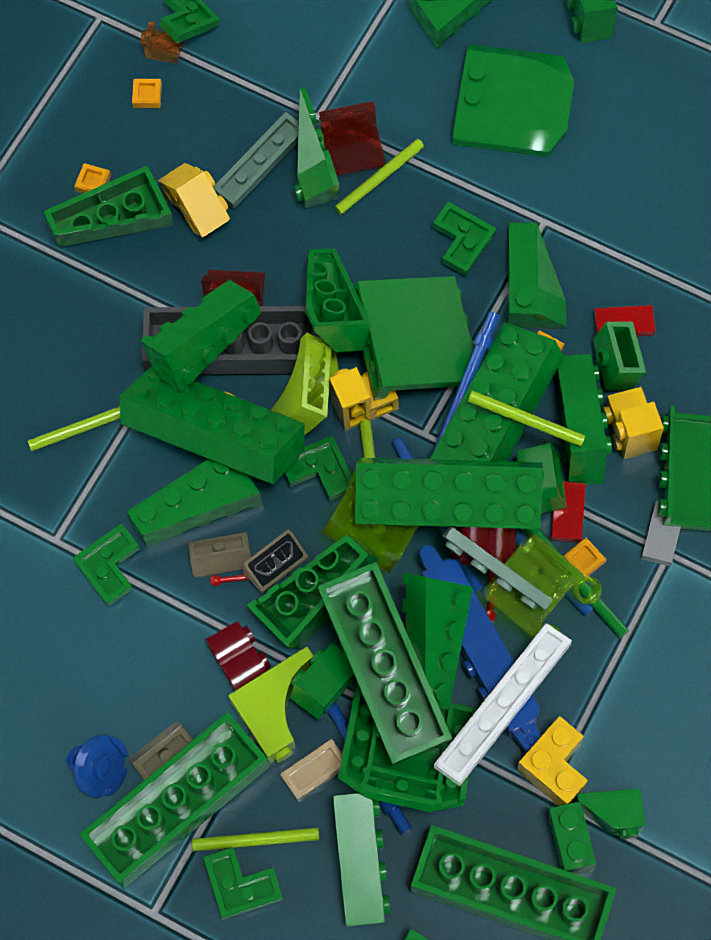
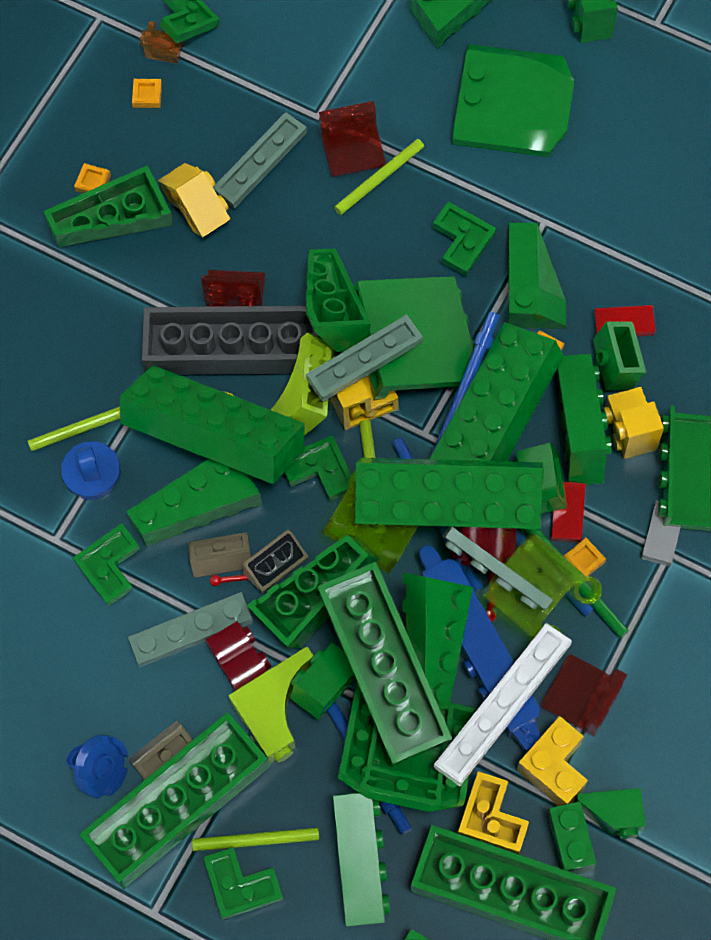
green wedge [140,280,261,392] -> none
tan tile [280,739,342,801] -> none
green wedge [293,87,339,209] -> none
lime bar [468,390,585,447] -> none
none -> blue tile [61,441,121,500]
none -> sand green plate [128,592,253,667]
none -> sand green plate [306,314,423,402]
none -> yellow brick [458,771,529,854]
none -> clear red bracket [541,654,627,737]

